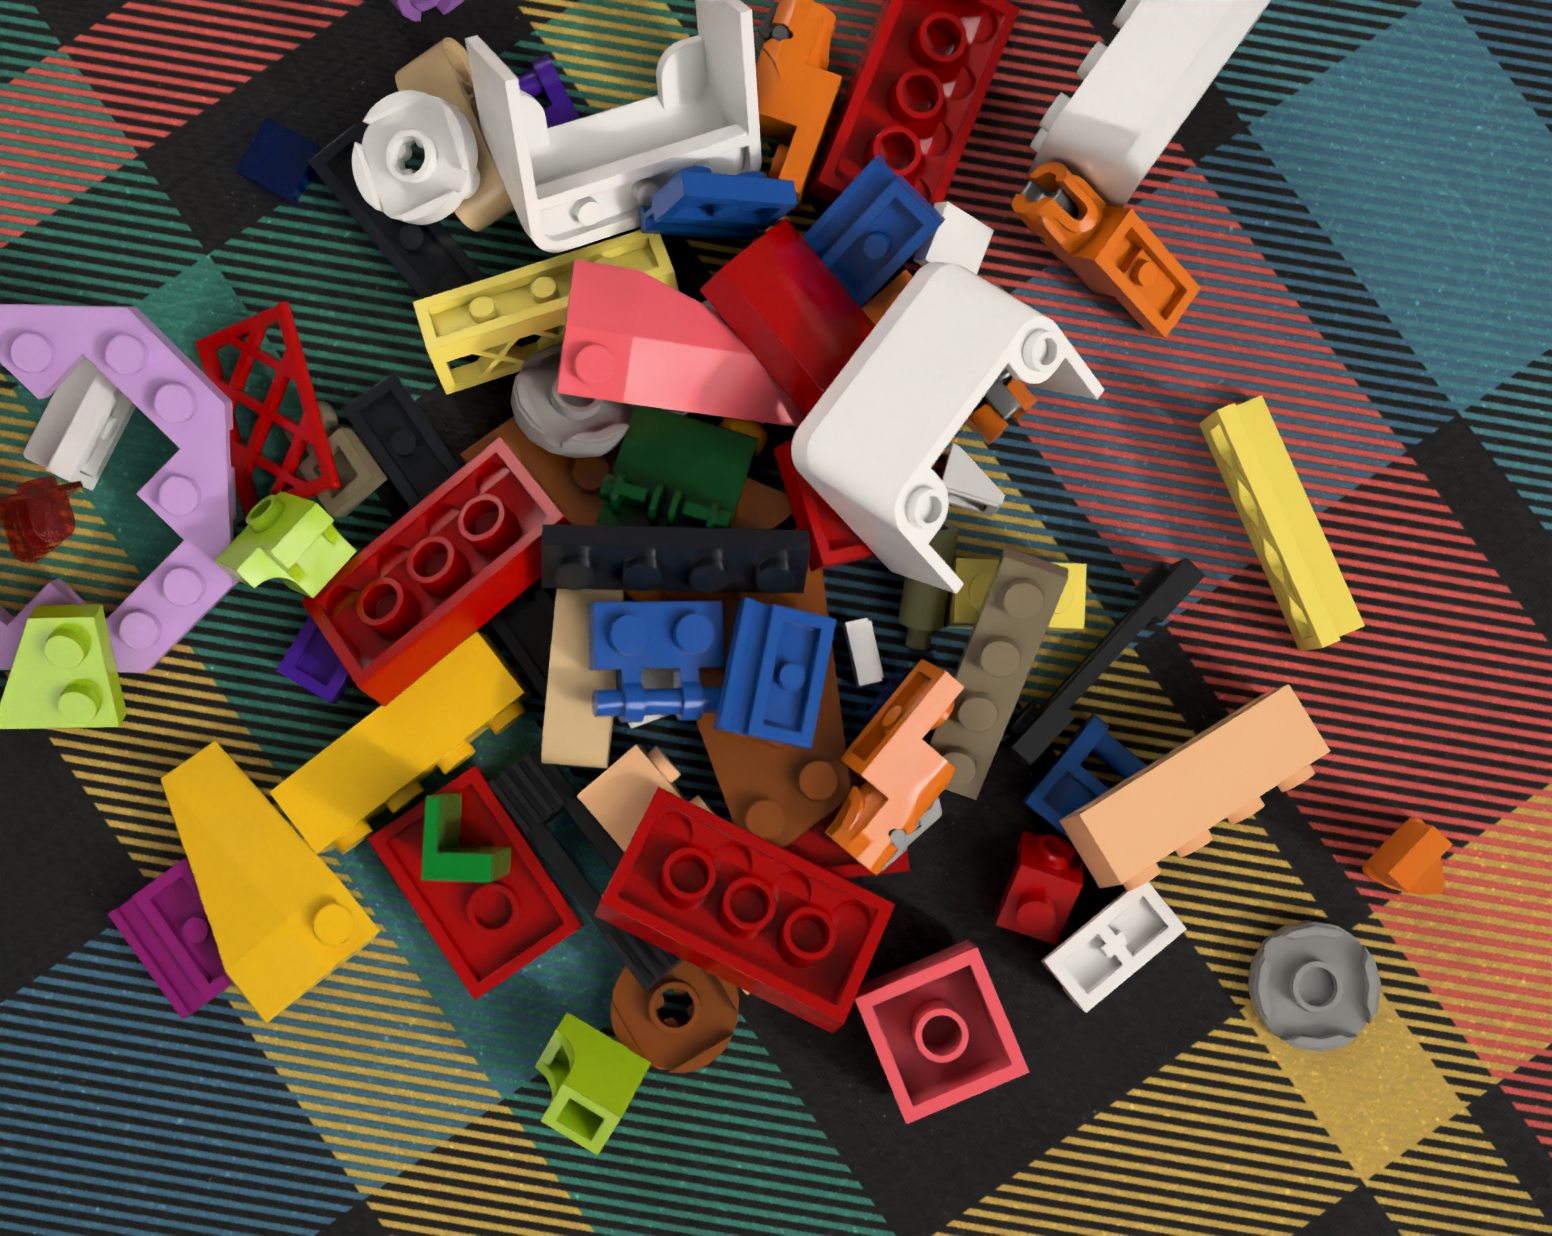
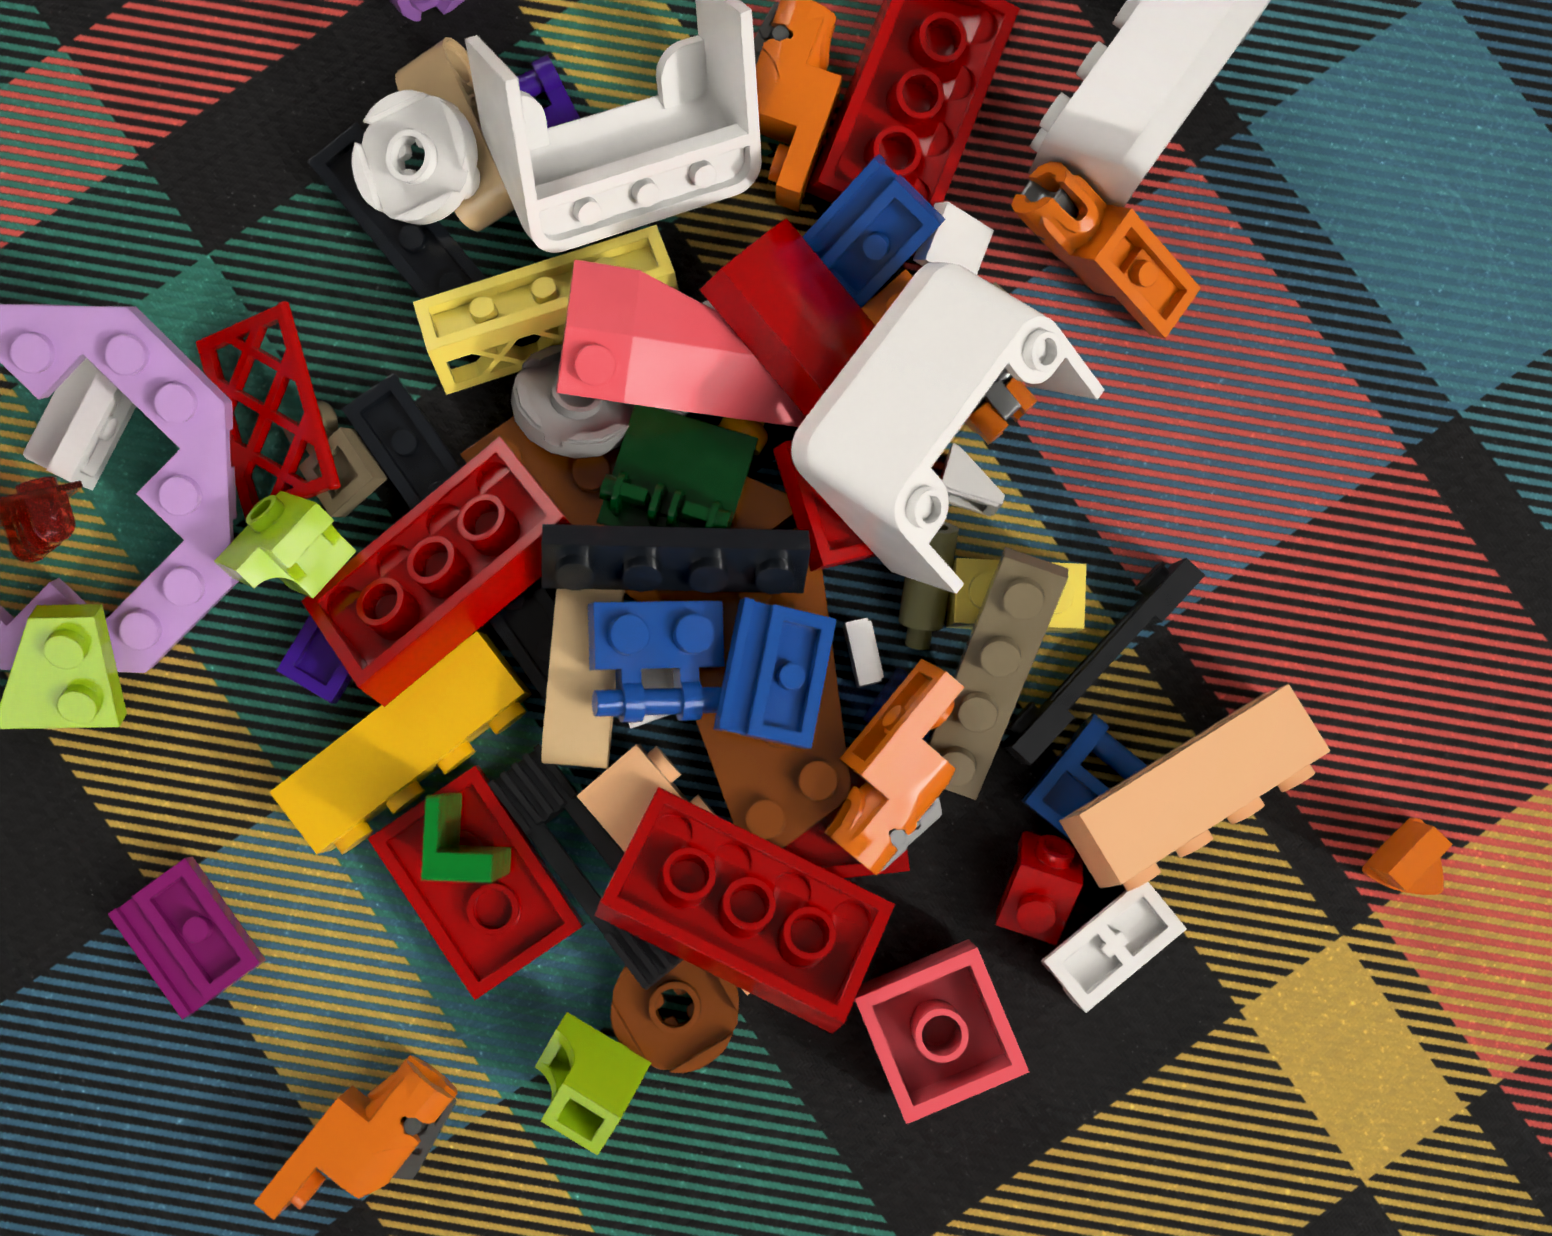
yellow wedge [161,741,380,1024] -> none
clear blue tile [235,117,322,207] -> none
blue plate [638,166,797,241] -> none
light yellow fence [1199,395,1365,652] -> none
light grey tile [1247,920,1381,1052] -> none
none -> orange plate [253,1055,458,1220]

